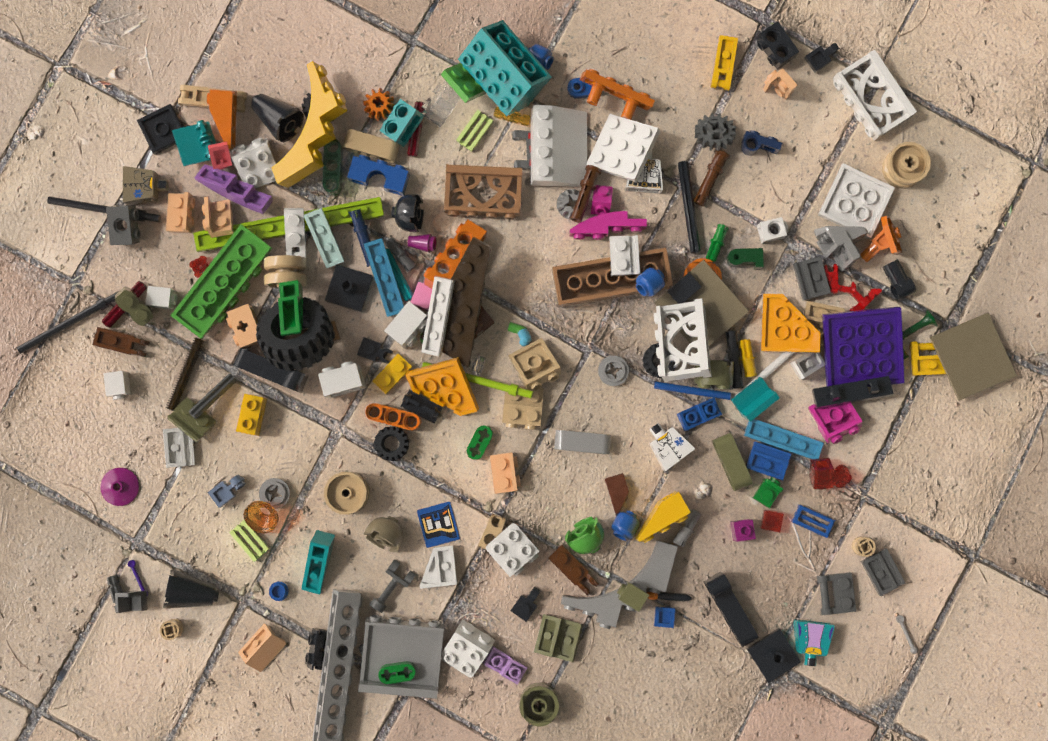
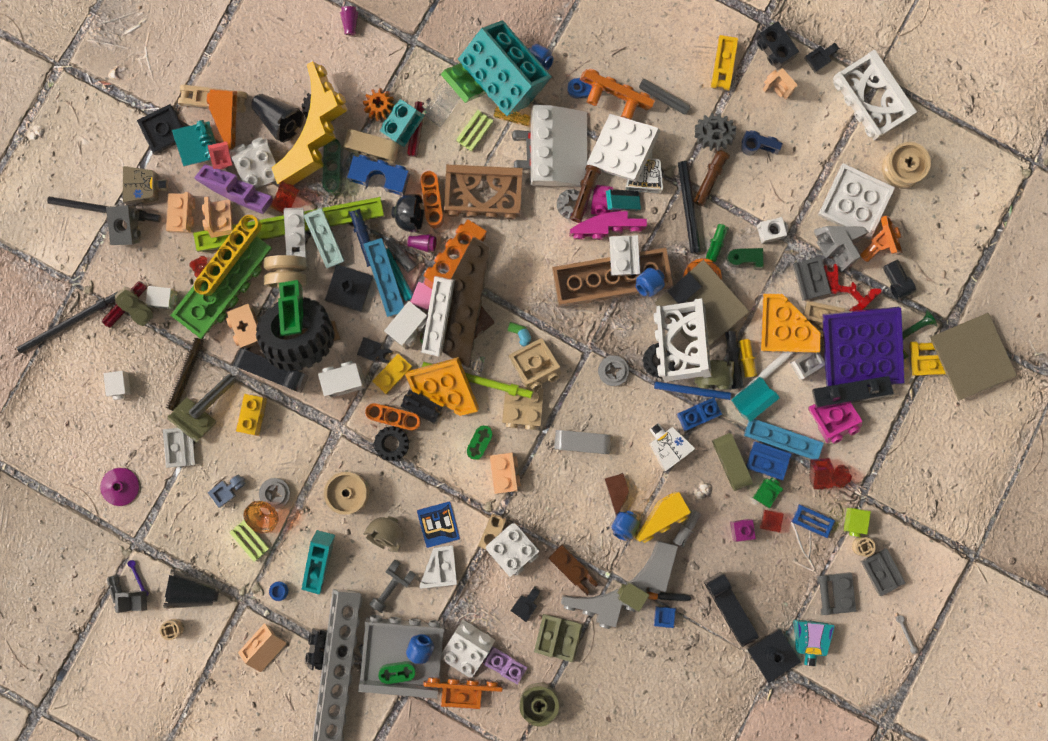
reddish brown hinge [92,327,150,357] -> none
bright green cylinder [565,517,605,554] -> none
none -> yellow beam [194,214,262,296]
none -> clear red bracket [270,181,299,214]
none -> magenta cone [340,6,358,35]
none -> blue head [406,634,434,664]
none -> orange beam [421,171,444,228]
none -> orange bracket [423,677,503,709]
none -> teal tile [606,189,641,211]
none -> dark grey axle [639,79,691,115]
none -> lime brick [844,508,871,537]

